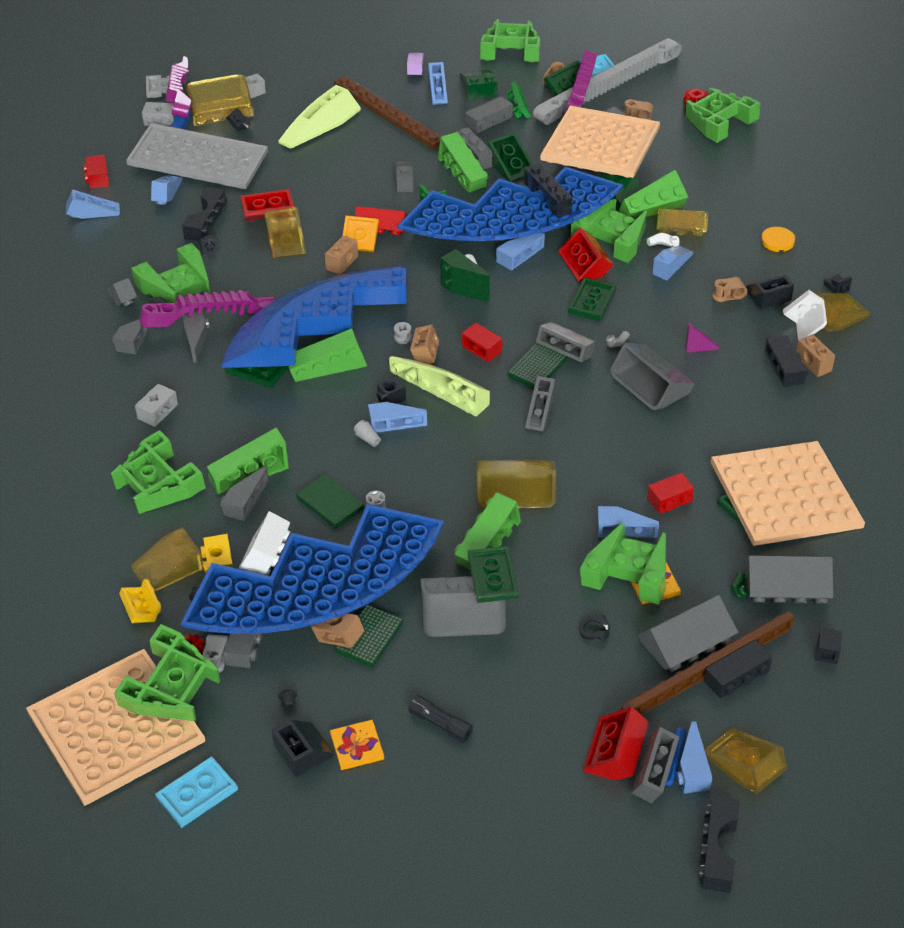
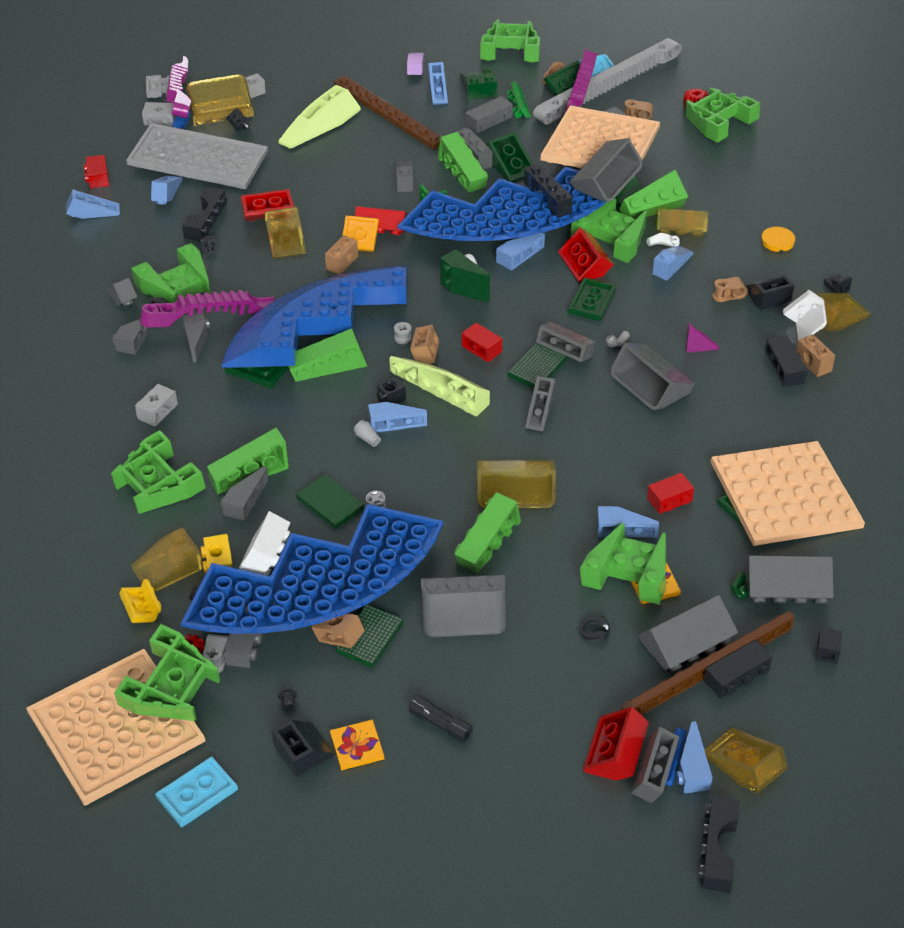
dark green tile [468,546,519,603] -> none
none -> dark grey windscreen [570,138,642,202]

